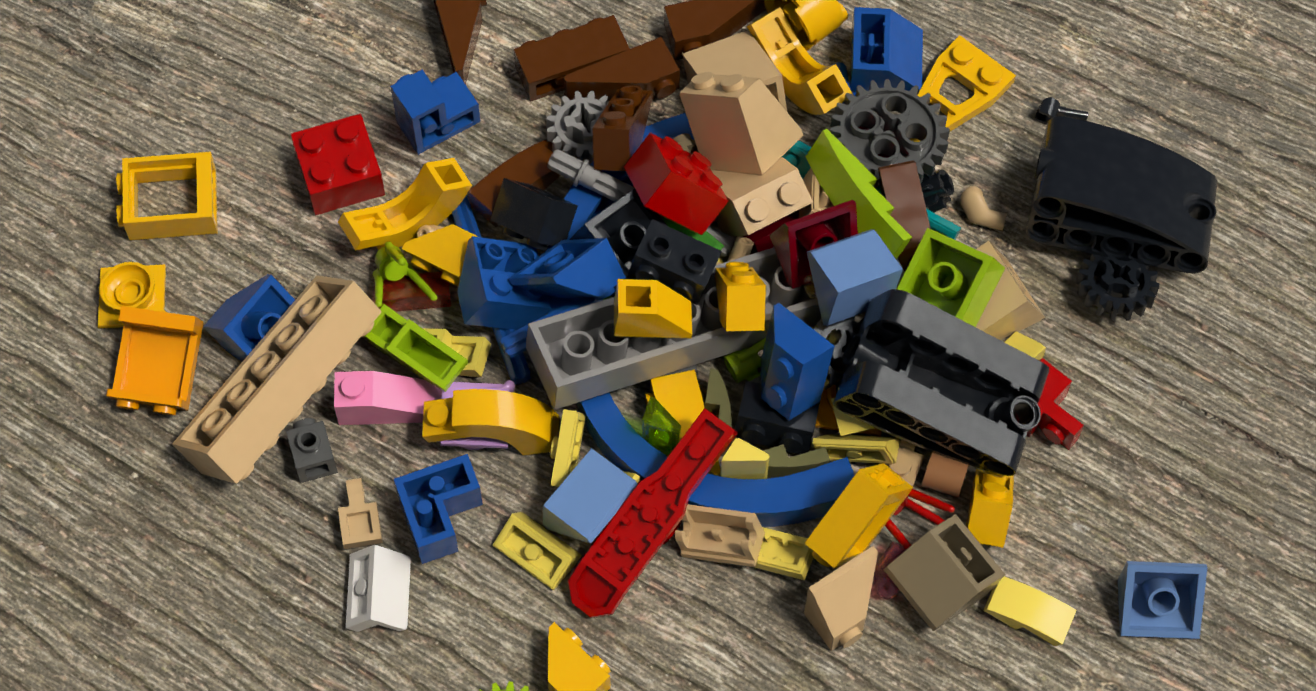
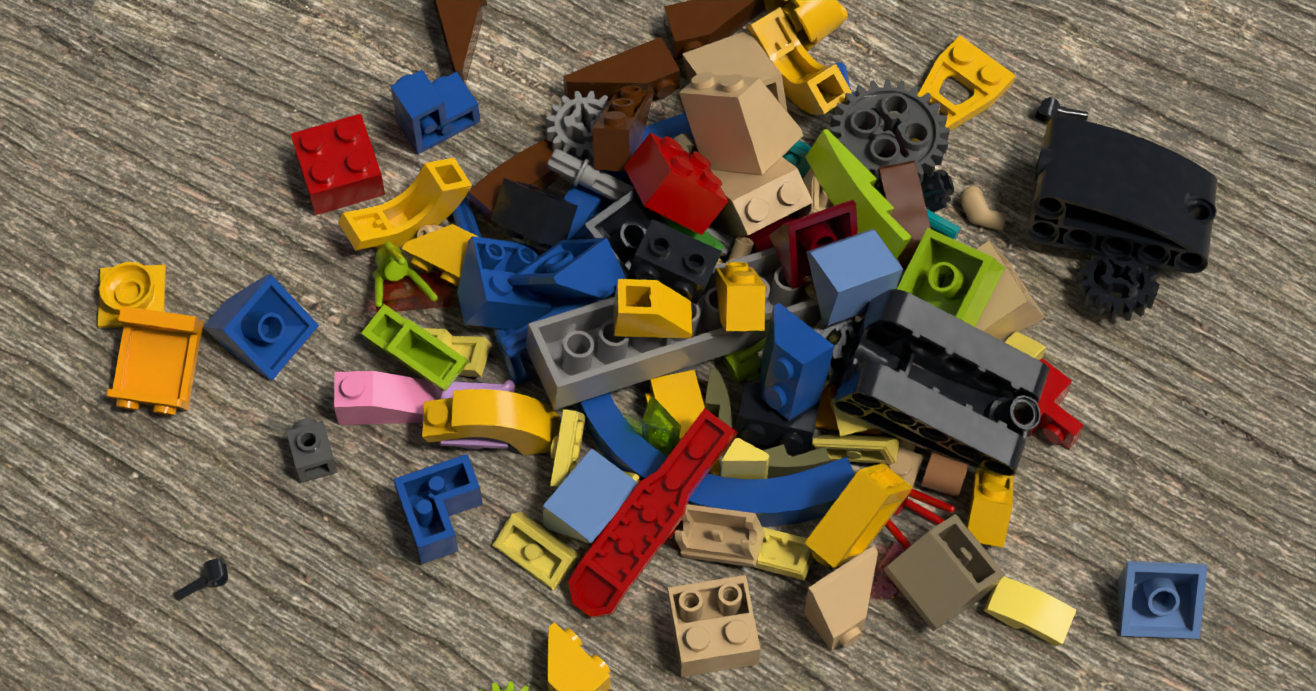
yellow window [116,152,218,240] -> none
tan brick [172,275,382,484] -> none
tan plate [338,478,383,549] -> none
white panel [346,545,411,632] -> none
reddish brown brick [514,15,630,102] -> none
blue slope [850,7,923,94] -> none
none -> black hand [175,558,228,600]
none -> tan slope [668,575,761,677]

